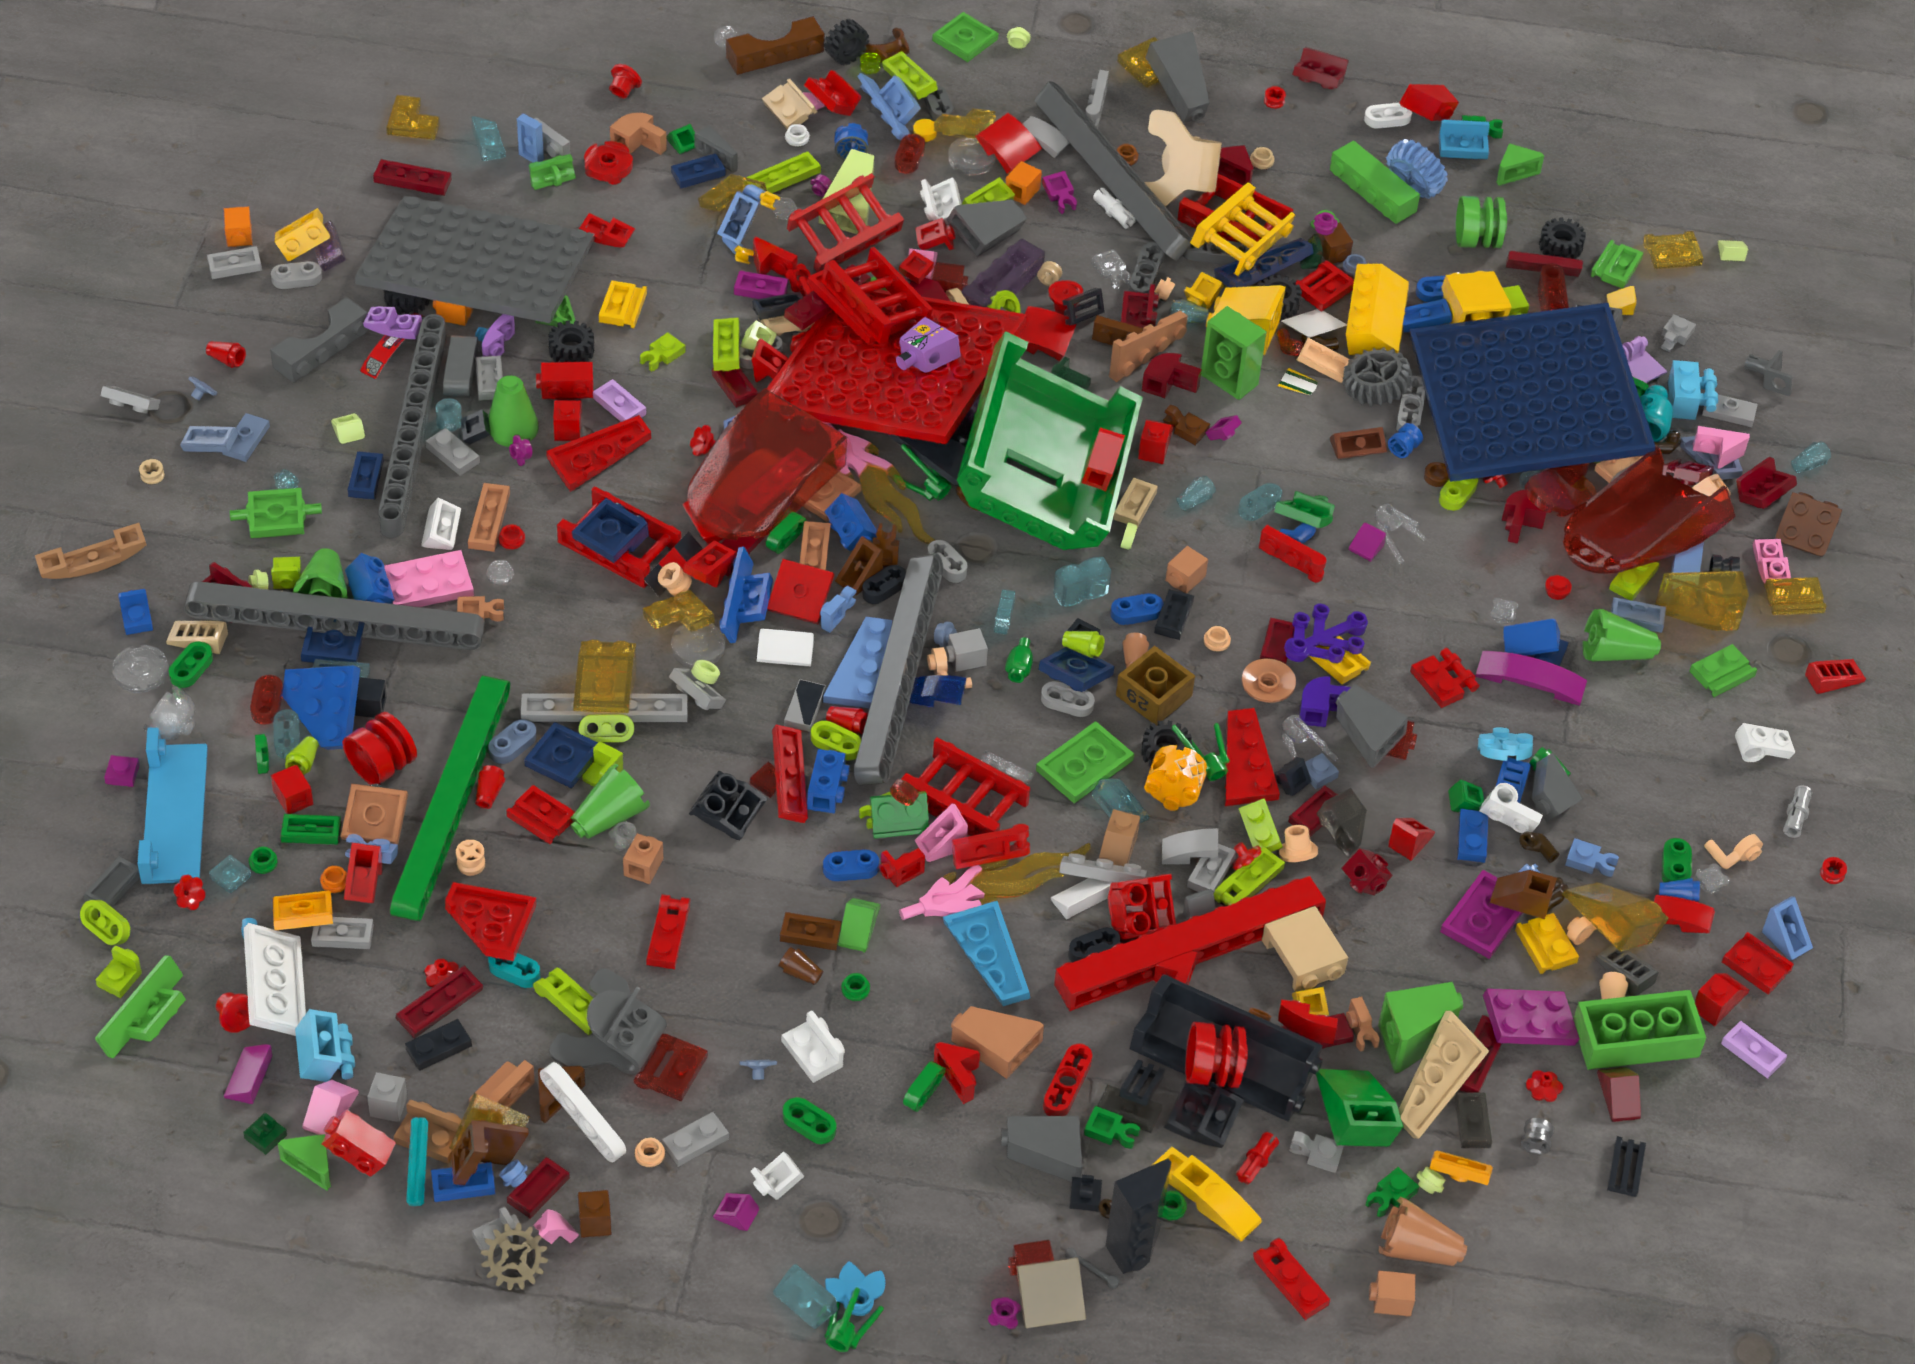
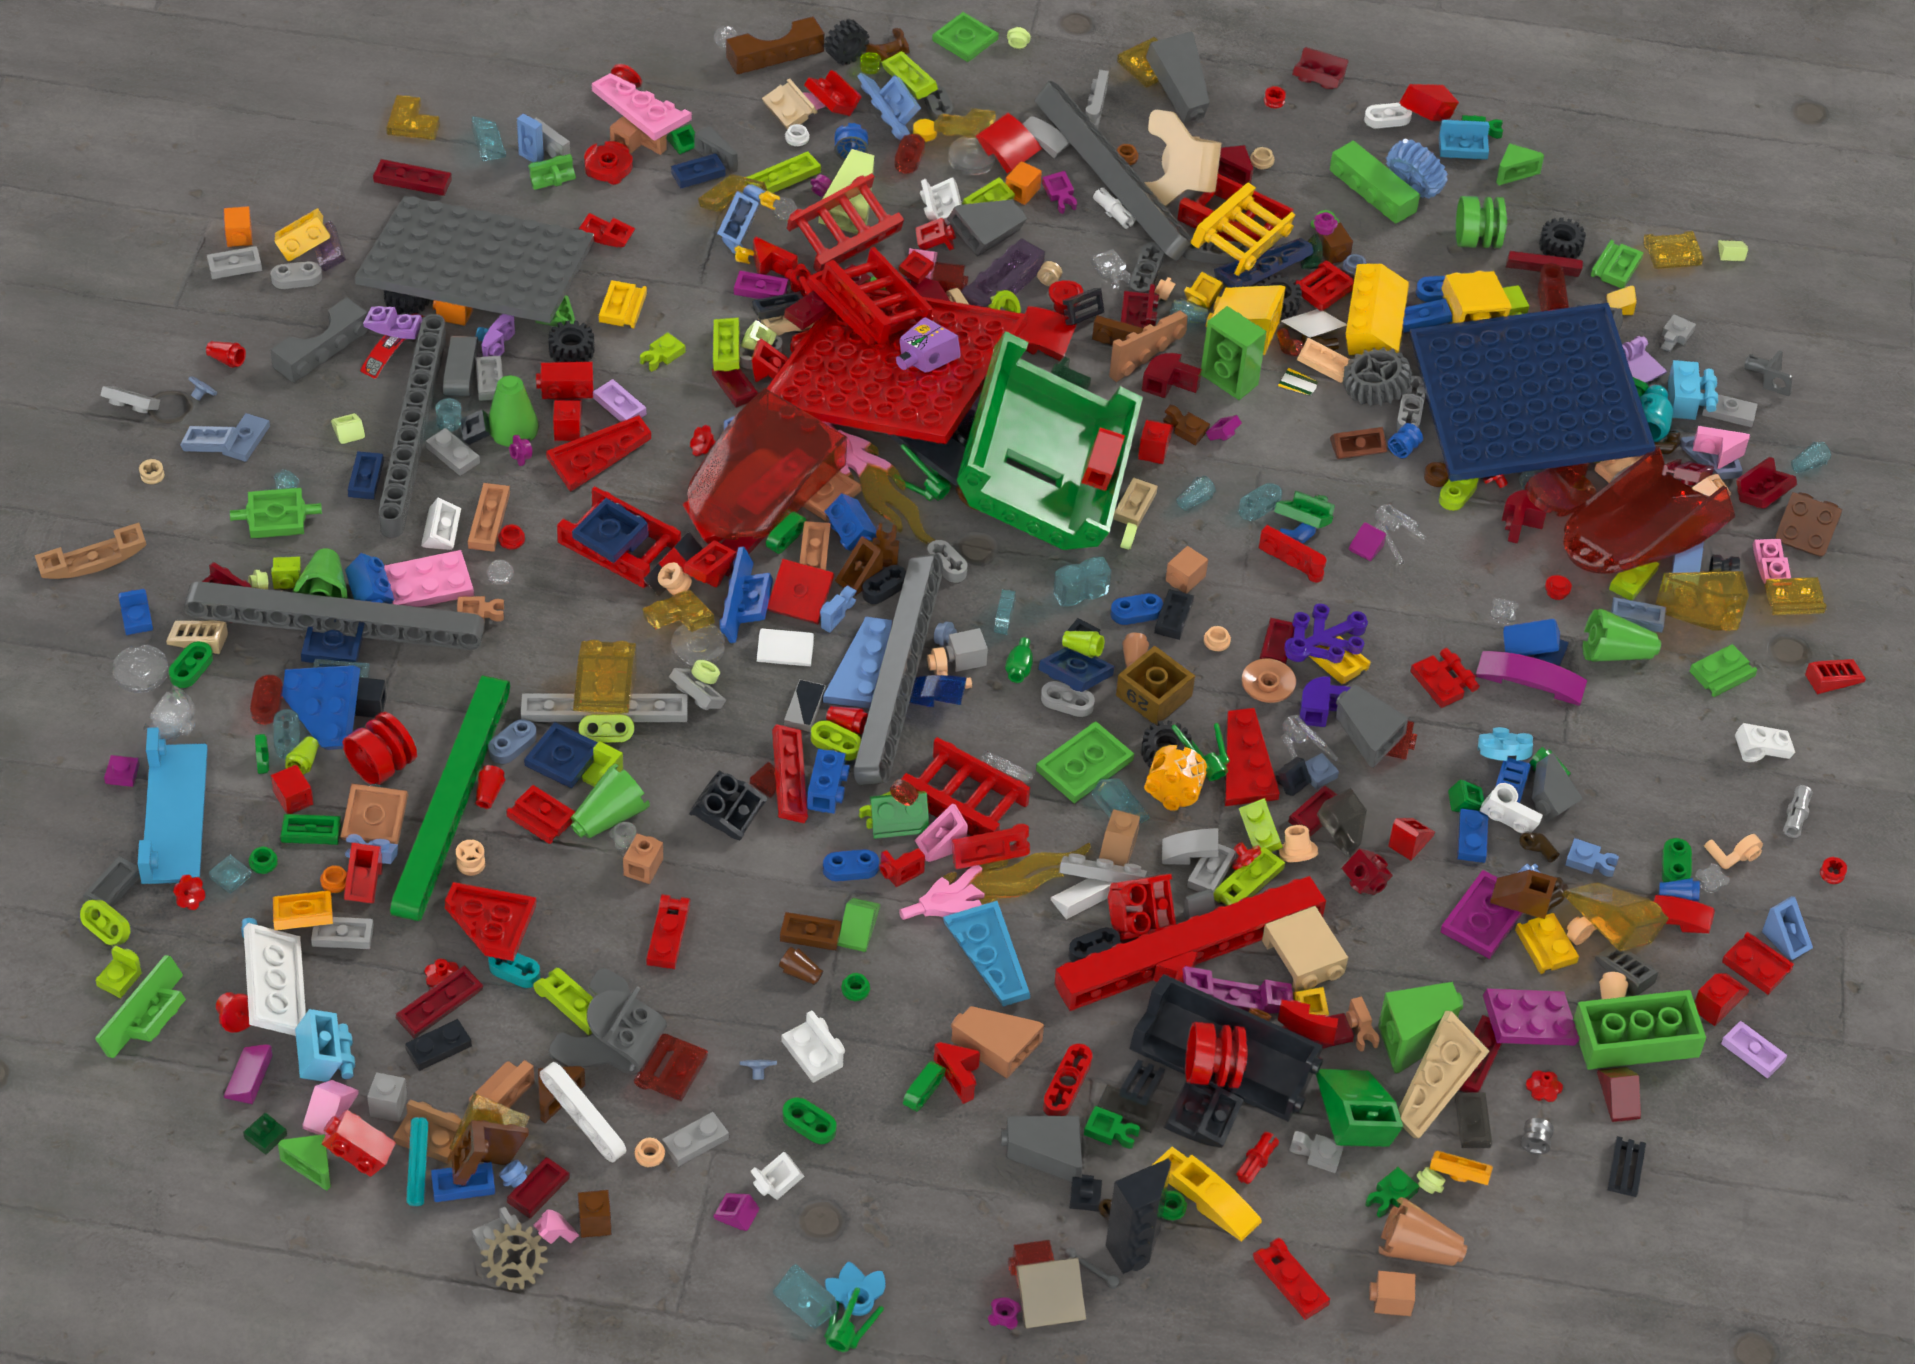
none -> bright pink wing [592,73,692,141]
none -> magenta slope [1183,966,1293,1014]

